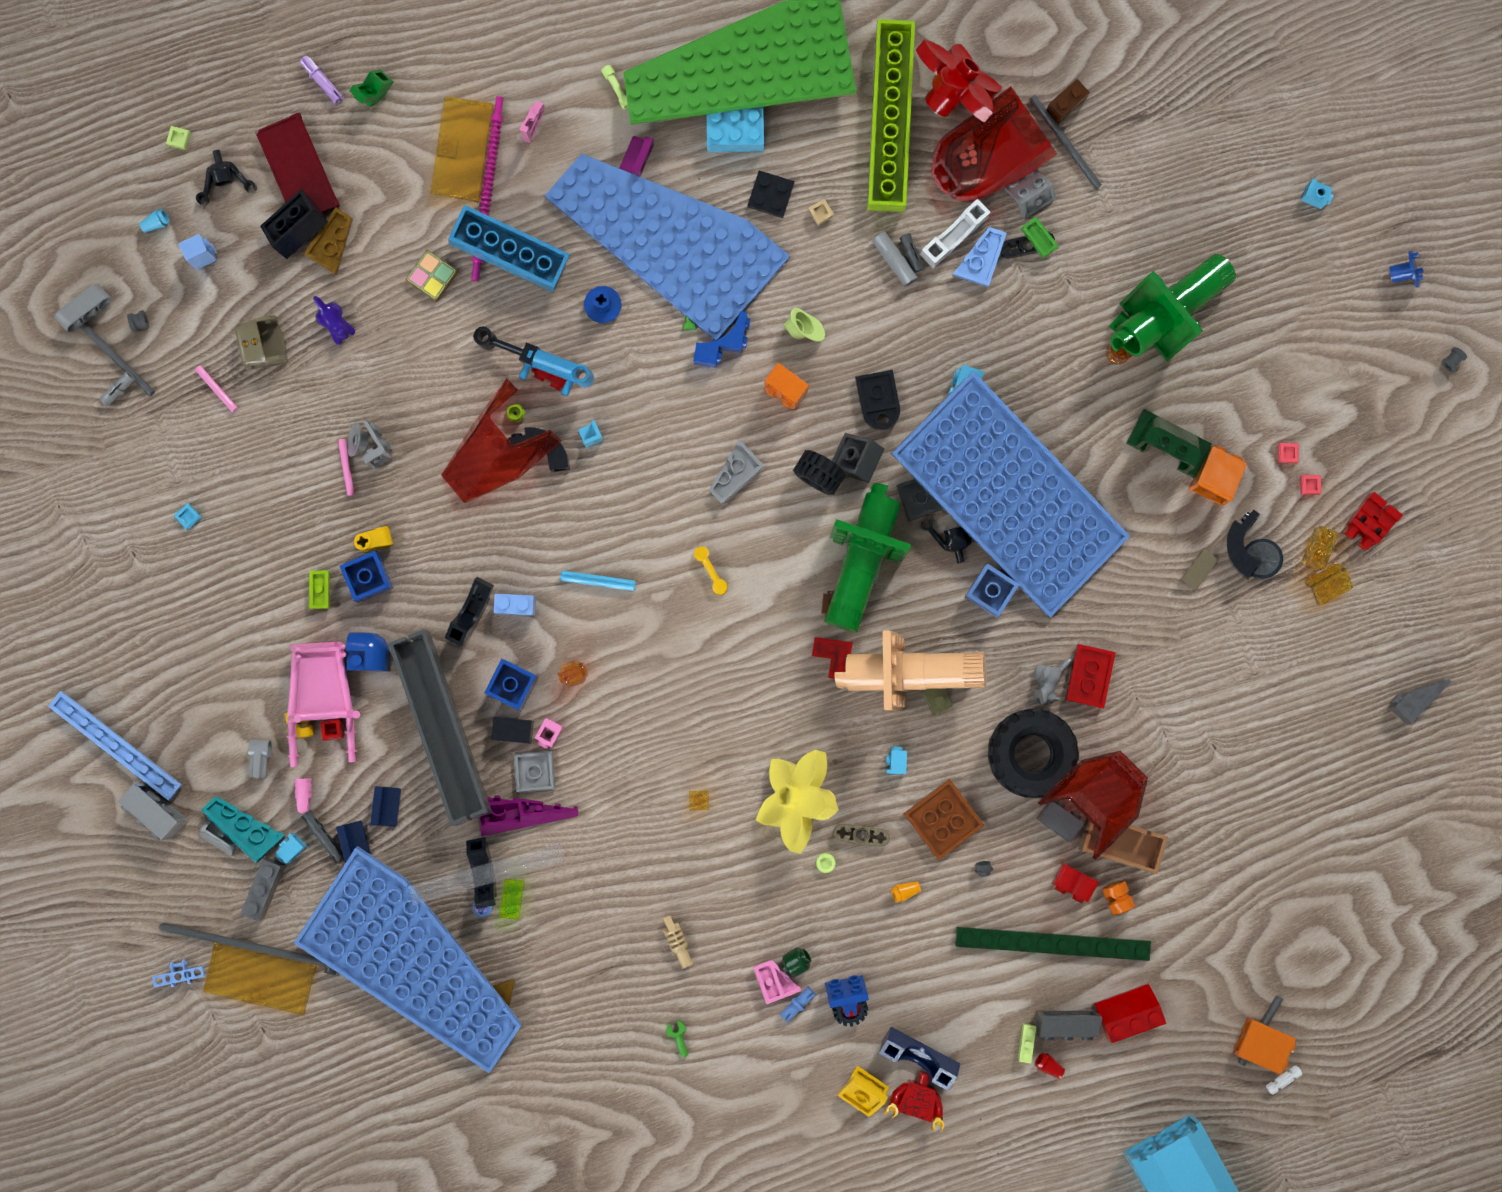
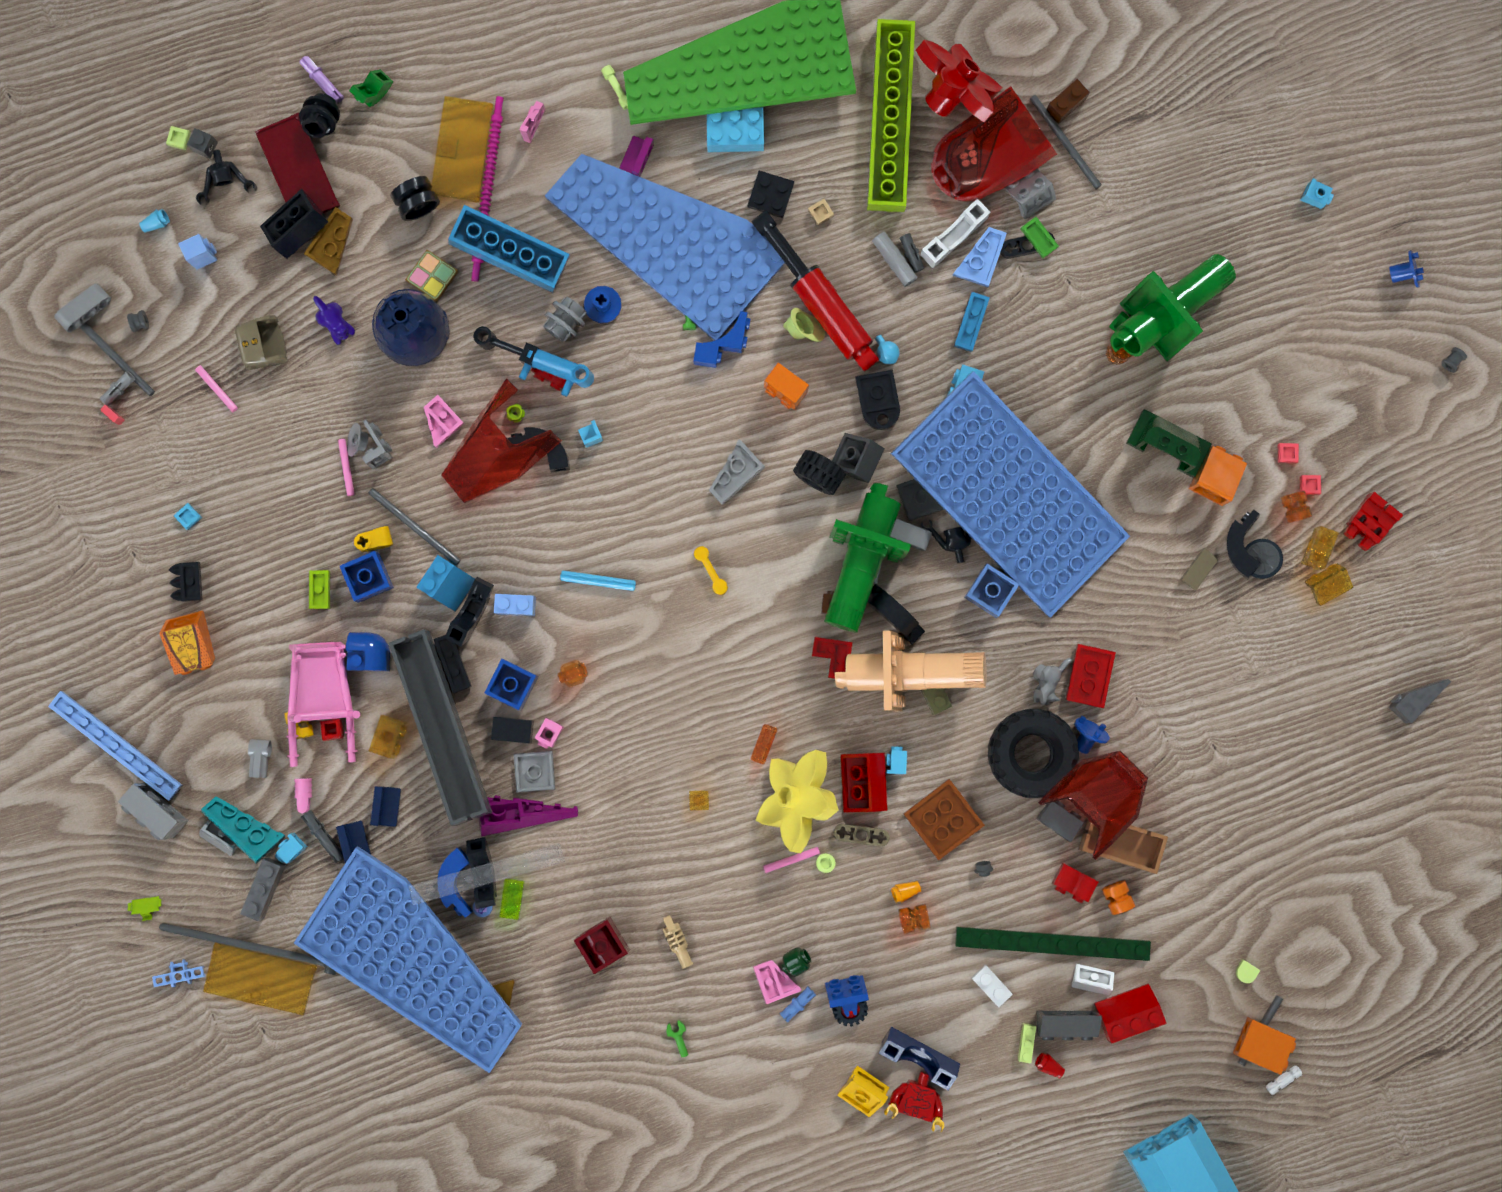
none -> coral tile [100,405,125,425]
none -> lime piece [127,896,161,921]
none -> slope [159,610,215,675]
none -> black plate [169,562,203,602]
none -> dark grey brick [187,128,218,159]
none -> black piece [299,93,340,138]
none -> dark grey piece [368,488,461,565]
none -> clear yellow brick [369,714,407,759]
none -> dark blue piece [372,289,450,366]
none -> black wheel [390,176,440,221]
none -> dark azure slope [416,555,475,612]
none -> bright pink wing [424,395,464,448]
none -> black plate [433,635,472,693]
none -> blue arch [437,847,473,918]
none -> light grey piece [543,297,587,342]
none -> dark red brick [574,917,630,974]
none -> red piece [751,210,879,372]
none -> clear orange slope [751,724,777,764]
none -> bright pink bar [763,847,820,873]
none -> red slope [840,752,888,812]
none -> black arch [867,584,925,645]
none -> medium azure piece [875,335,900,364]
none -> light grey beam [891,519,932,551]
none -> clear orange wheel [898,904,930,934]
none -> dark azure plate [954,292,990,352]
none -> white plate [972,965,1013,1007]
none -> white slope [1072,964,1114,995]
none -> blue piece [1074,716,1110,754]
none -> yellowish green tile [1236,959,1260,983]
none -> clear orange wheel [1281,491,1312,523]

